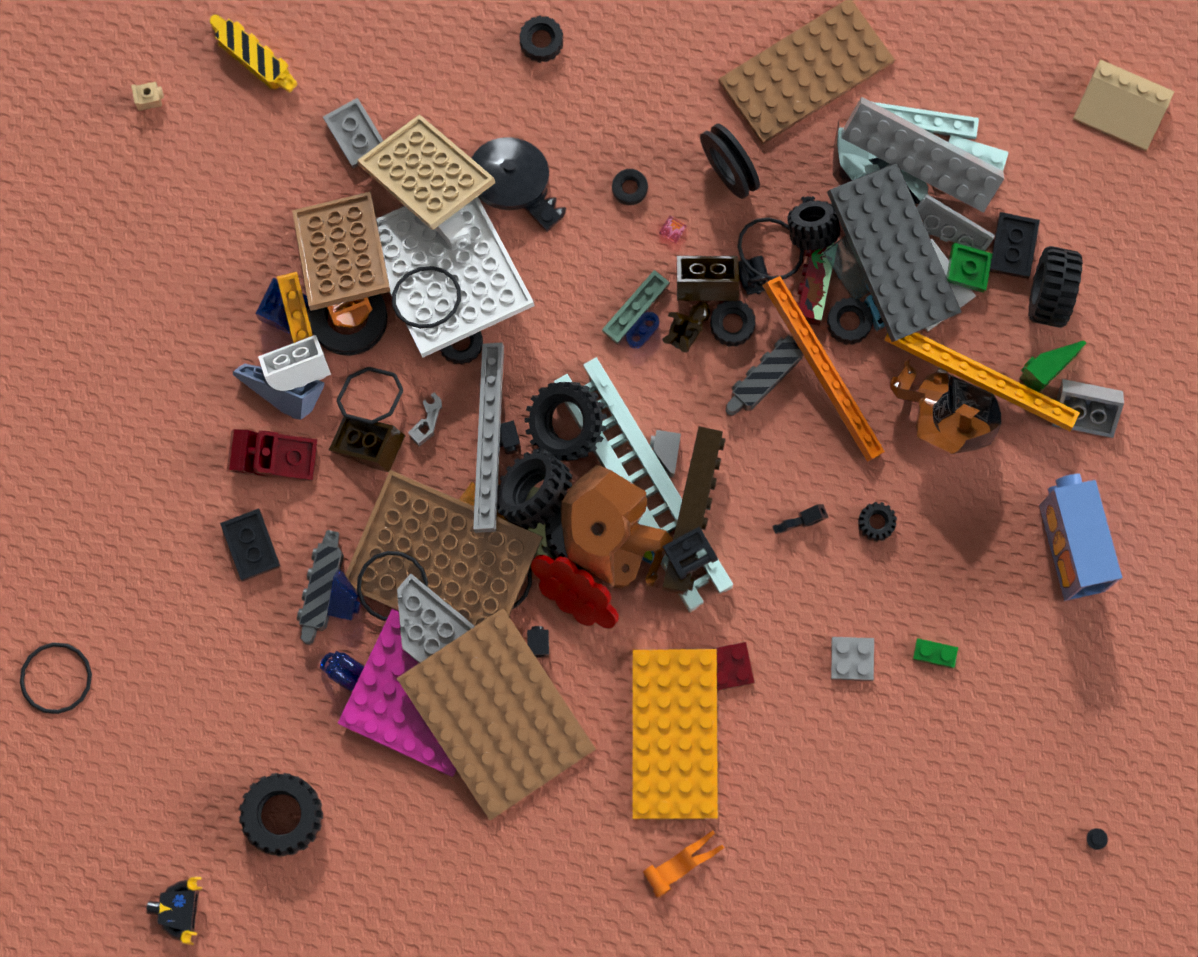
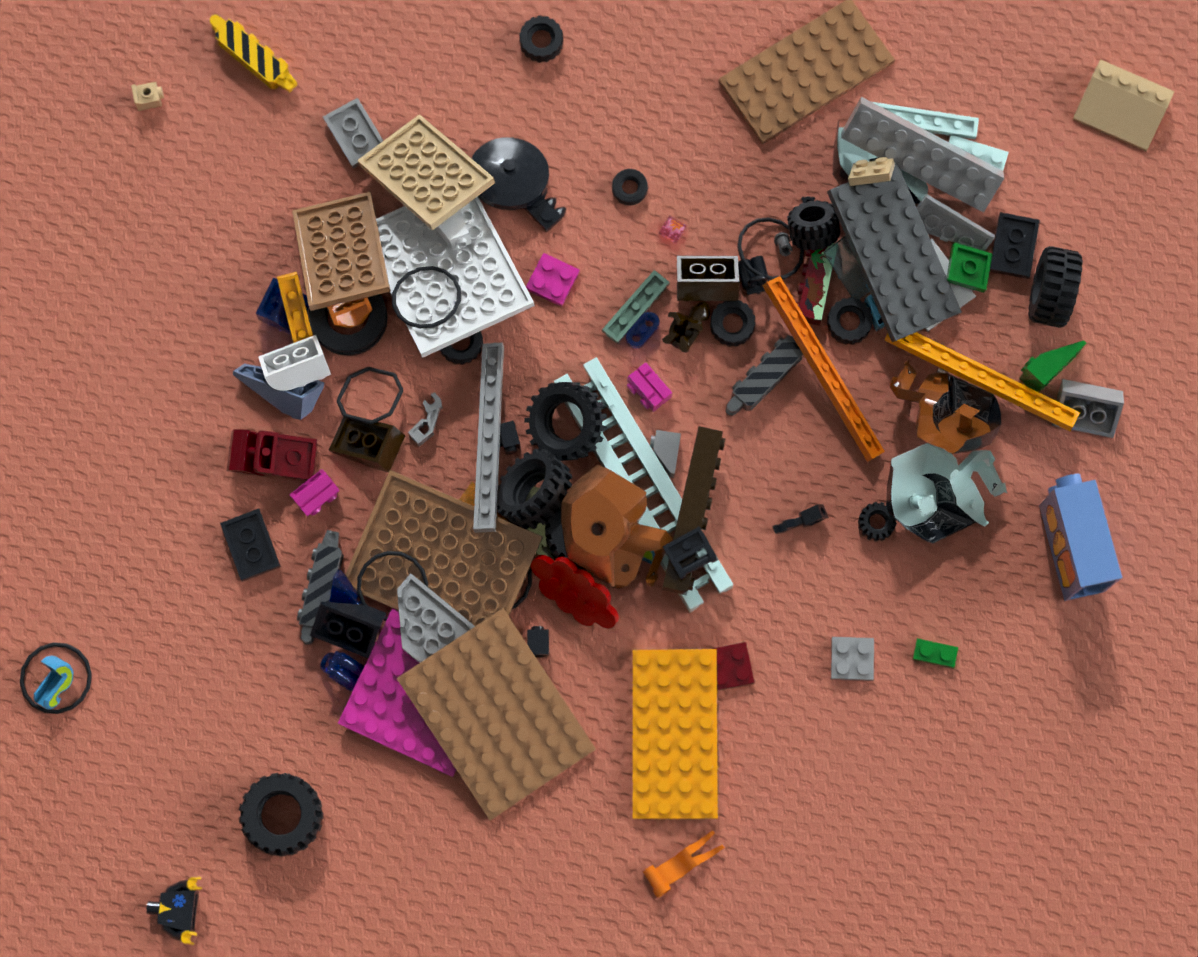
black tyre [700,123,760,199] -> none
black plate [1086,828,1108,850] -> none
none -> dark azure animal [33,655,74,709]
none -> dark pink brick [290,469,340,517]
none -> black slope [310,601,386,658]
none -> dark pink plate [526,253,580,307]
none -> dark pink brick [627,363,672,412]
none -> dark grey pin [774,232,793,256]
none -> tan plate [848,157,895,186]
none -> light aqua piece [886,443,1007,543]

